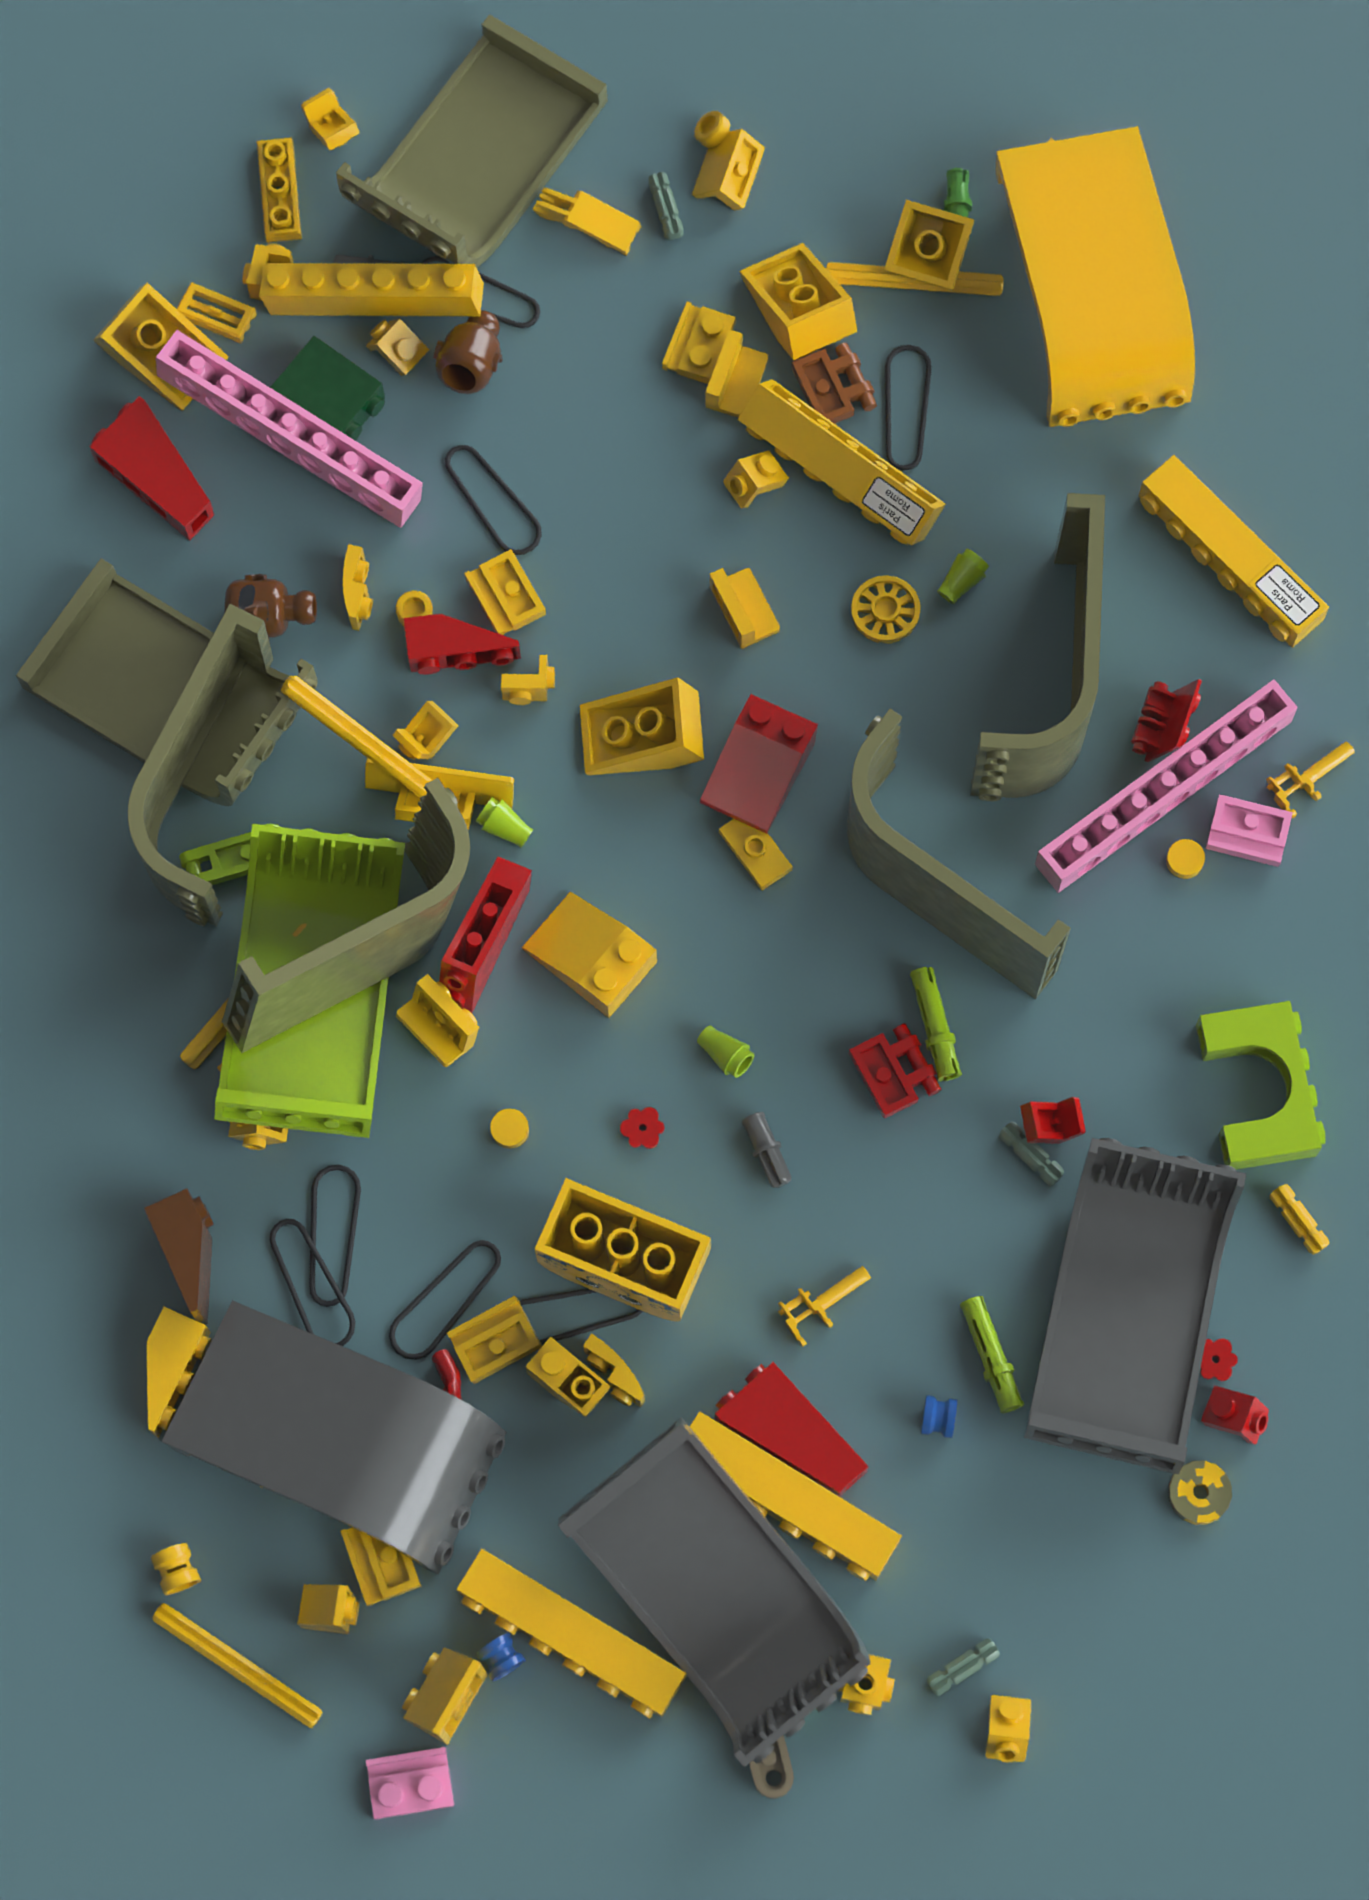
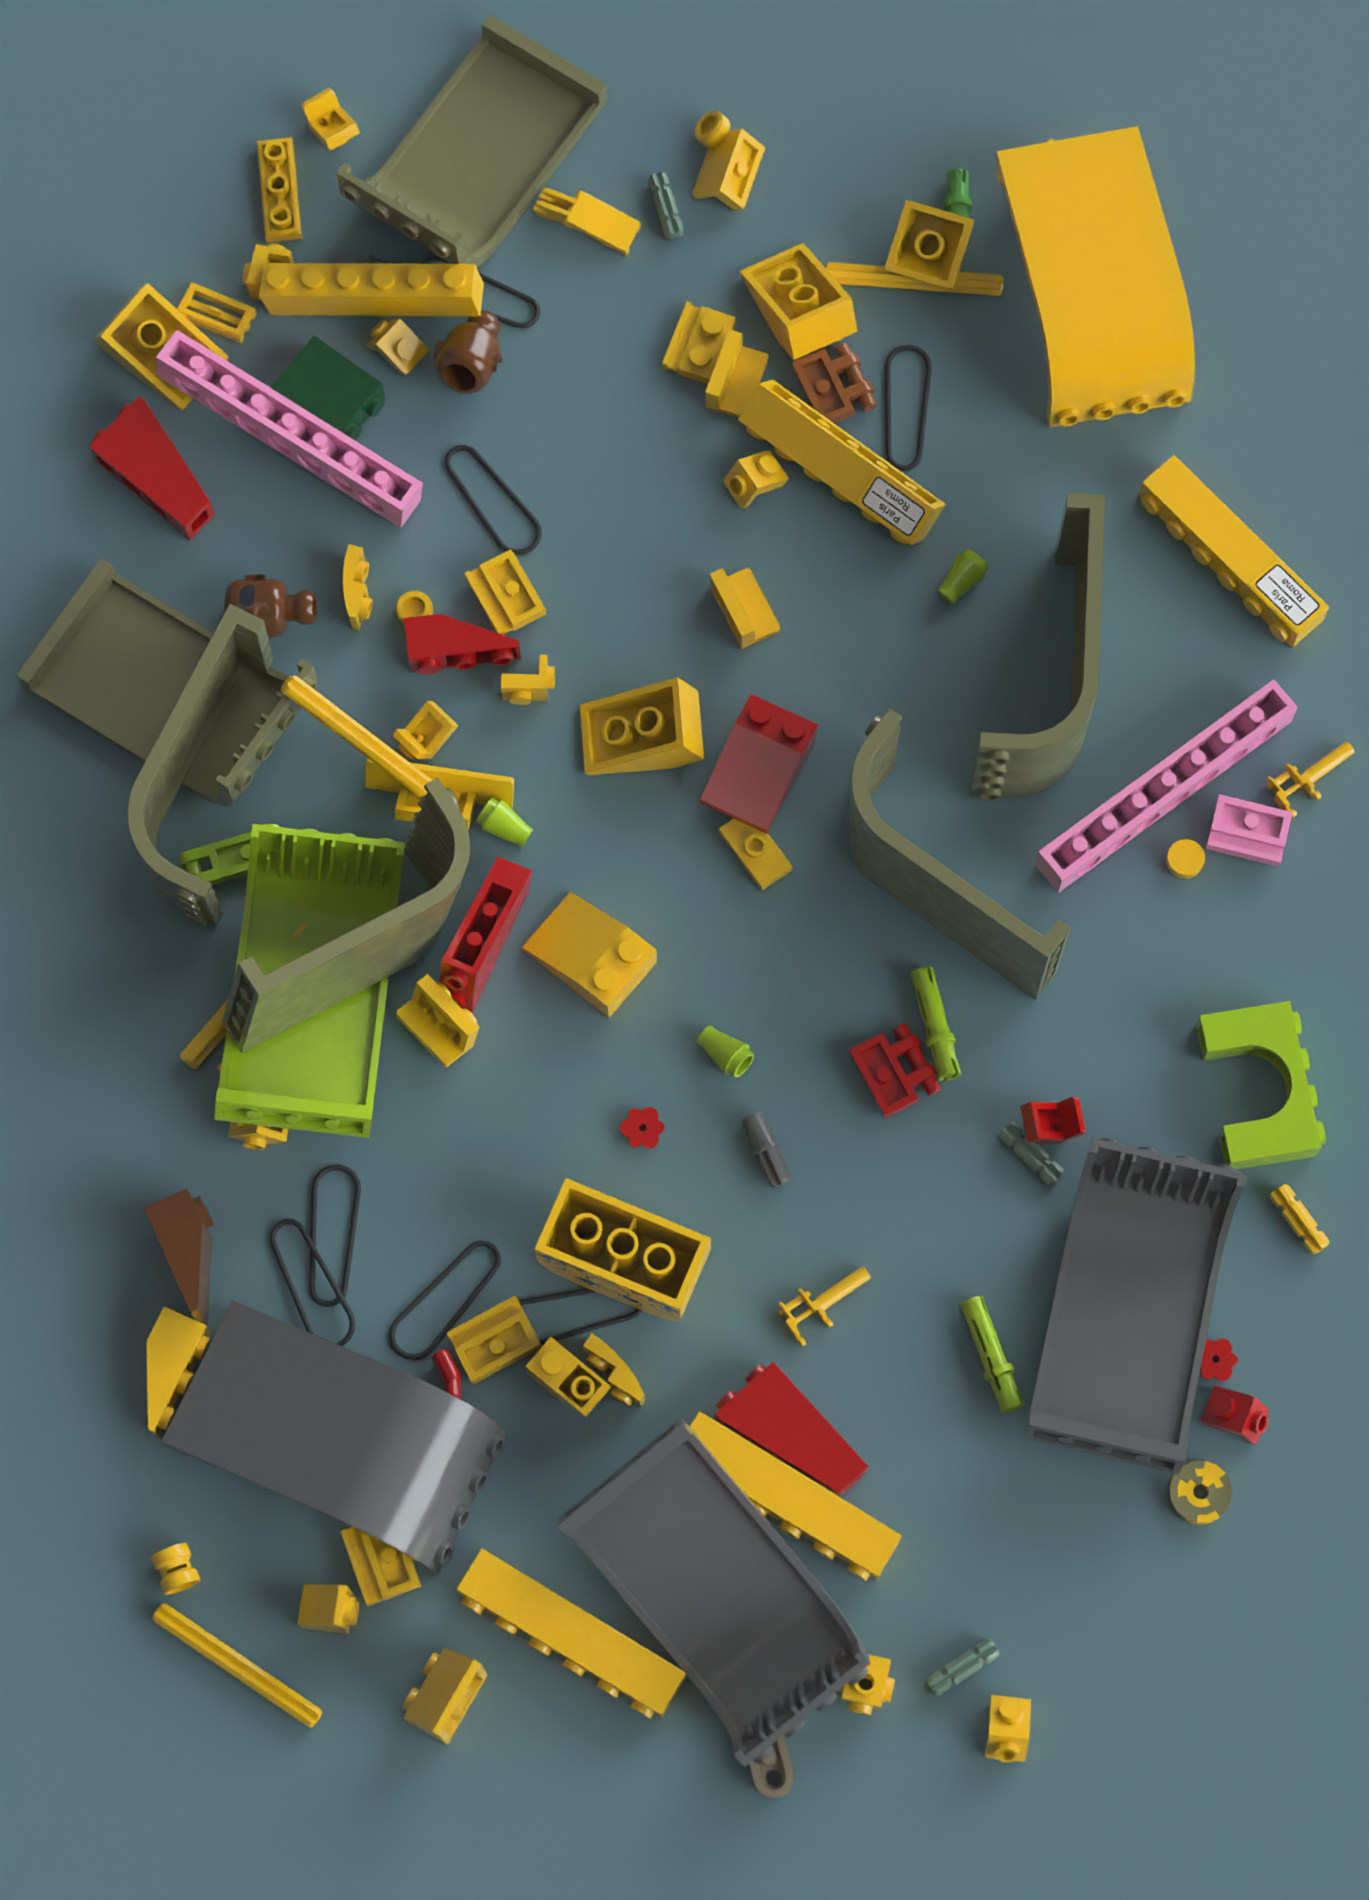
bright pink plate [366,1747,454,1820] -> none
blue wheel [476,1633,526,1682] -> none
yellow tile [490,1108,529,1149] -> none
yellow wheel [851,575,920,644] -> none
blue wheel [921,1395,957,1438] -> none
red hinge [1131,679,1202,763] -> none

